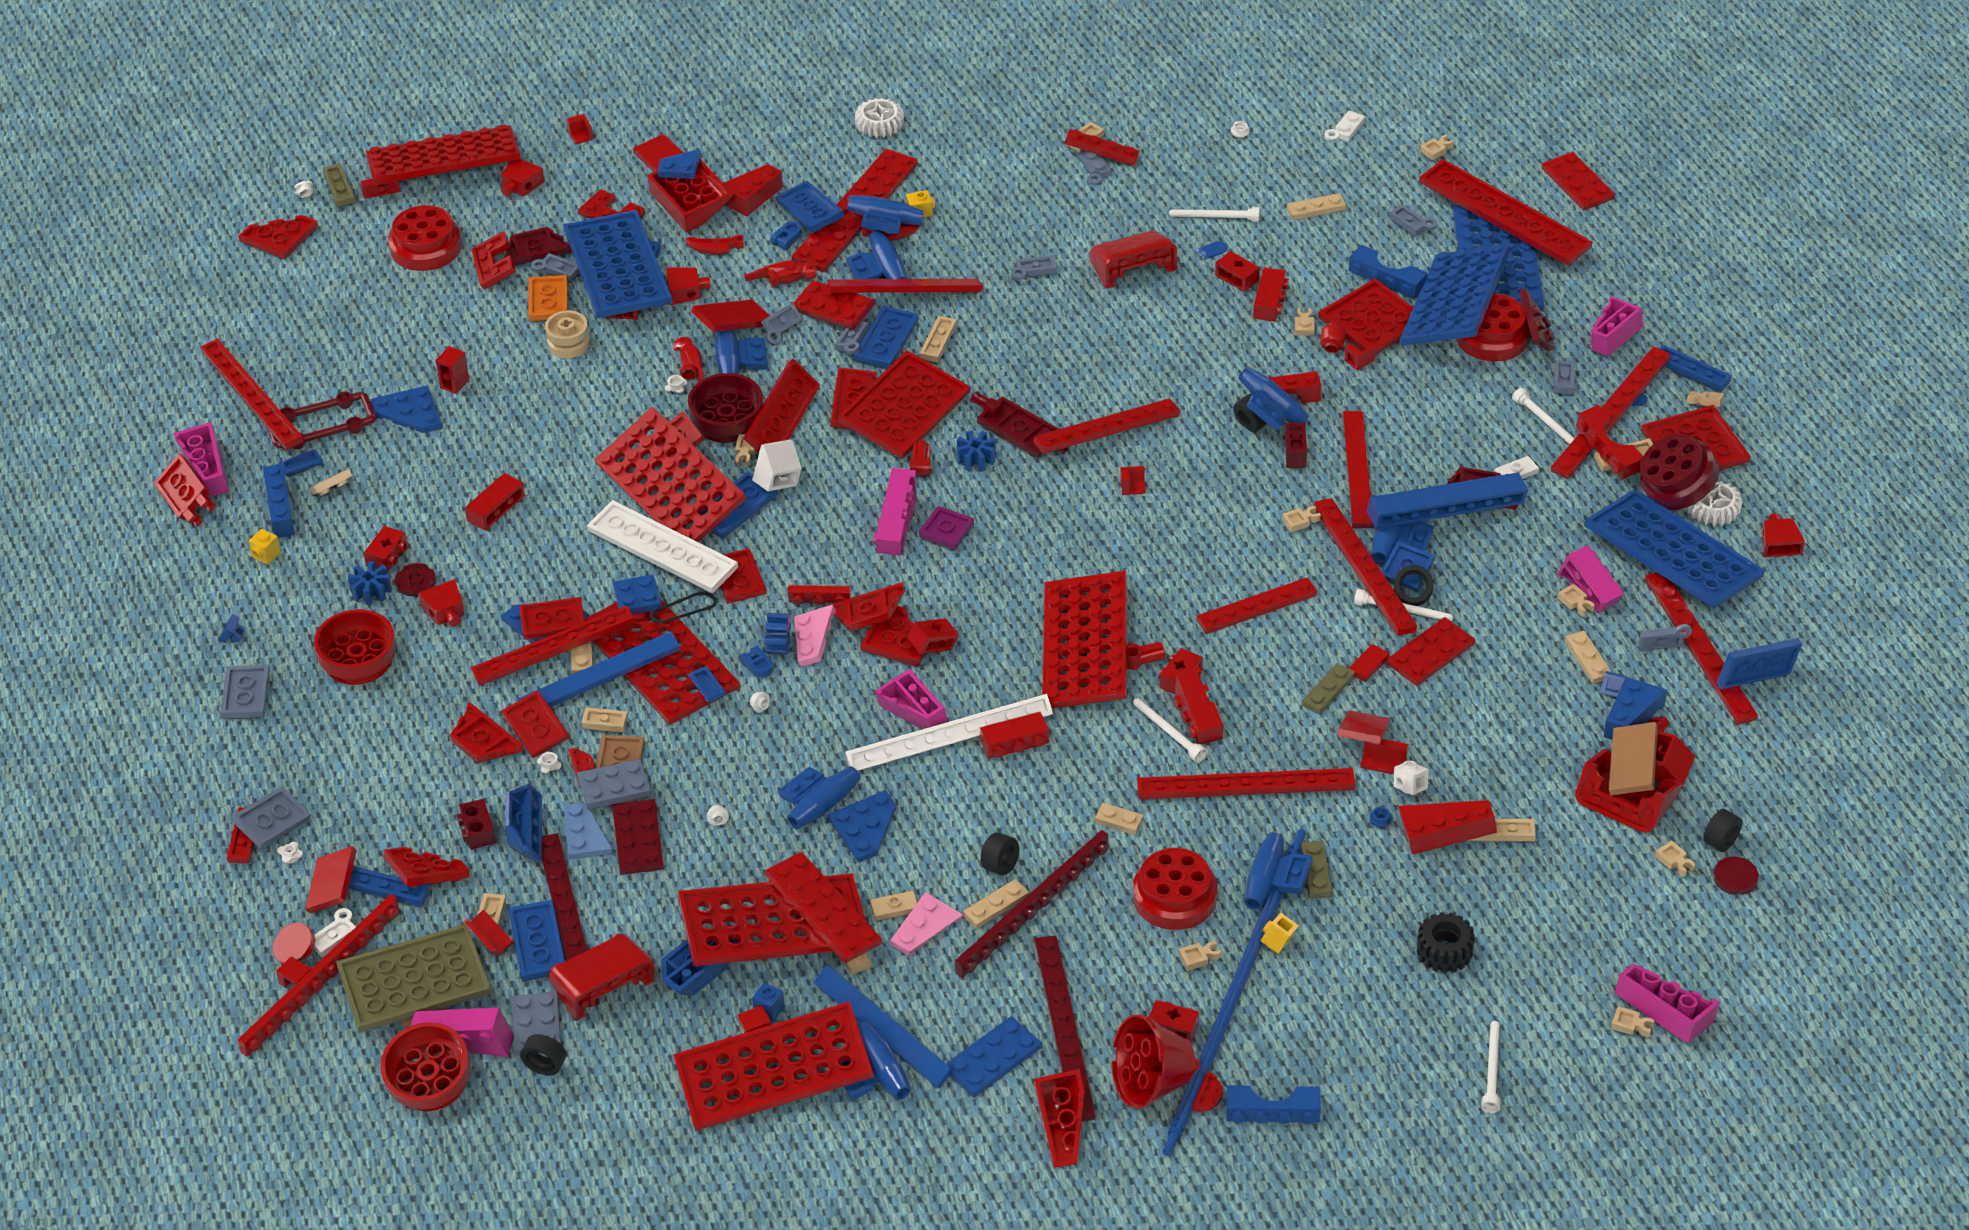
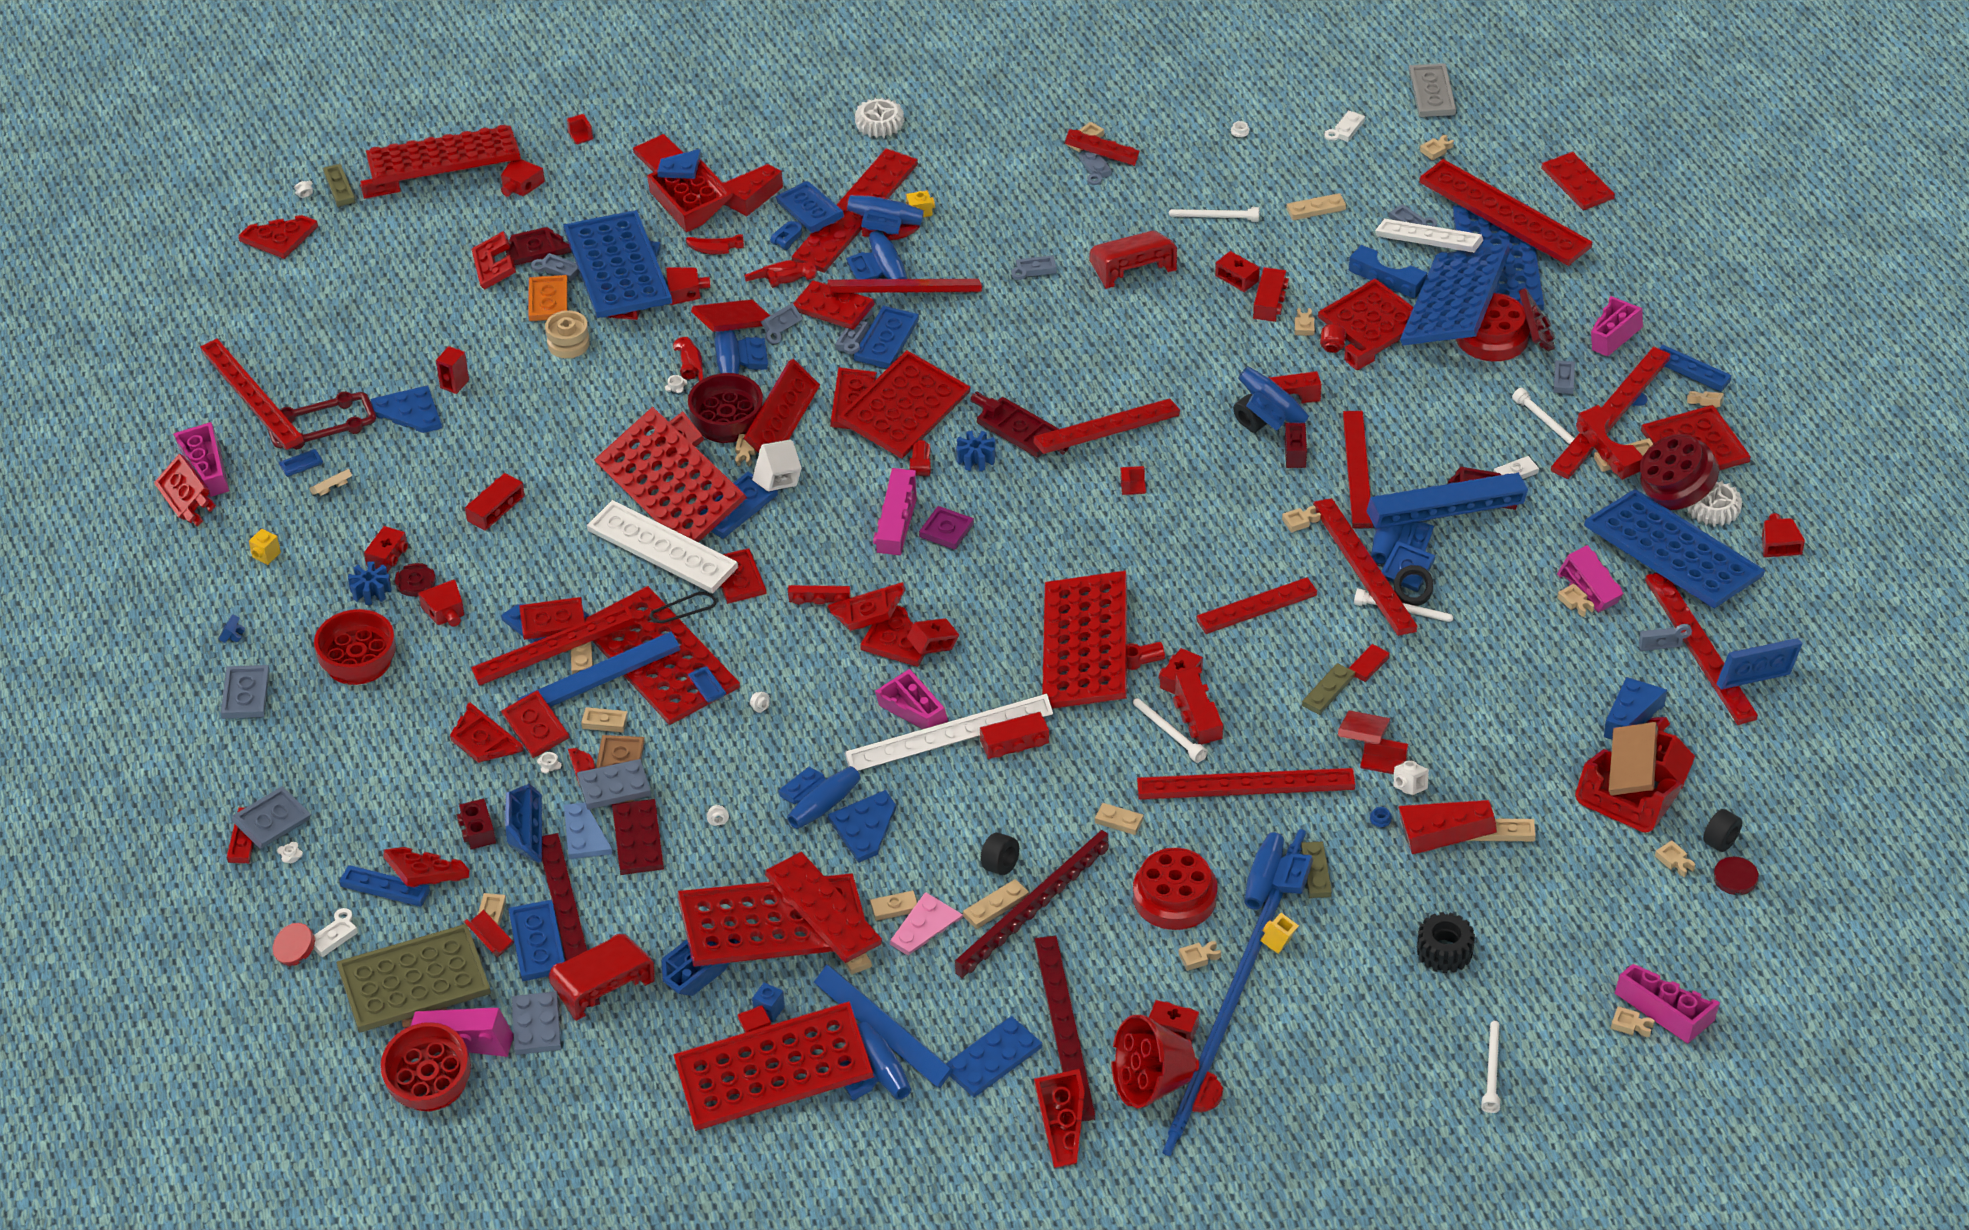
red plate [237,894,400,1057] -> none
blue arch [263,463,295,538] -> none
red panel [276,956,311,988] -> none
red tile [305,846,357,913] -> none
red wheel [388,205,462,271] -> none
black tyre [520,1034,567,1076] -> none
red plate [578,189,646,228] -> none
blue plate [613,574,661,614] -> none
blue plate [739,646,773,677] -> none
blue gear [765,613,791,654] -> none
bright pink wing [794,605,836,667] -> none
tan plate [920,316,957,363] -> none
blue piece [1196,241,1227,260] -> none
blue arch [1226,1085,1321,1124] -> none
red plate [1386,617,1475,686] -> none
tan plate [1565,631,1611,684] -> none
blue tile [1600,671,1627,697] -> none
none -> white plate [1375,219,1483,252]
none -> light grey plate [1409,63,1456,117]

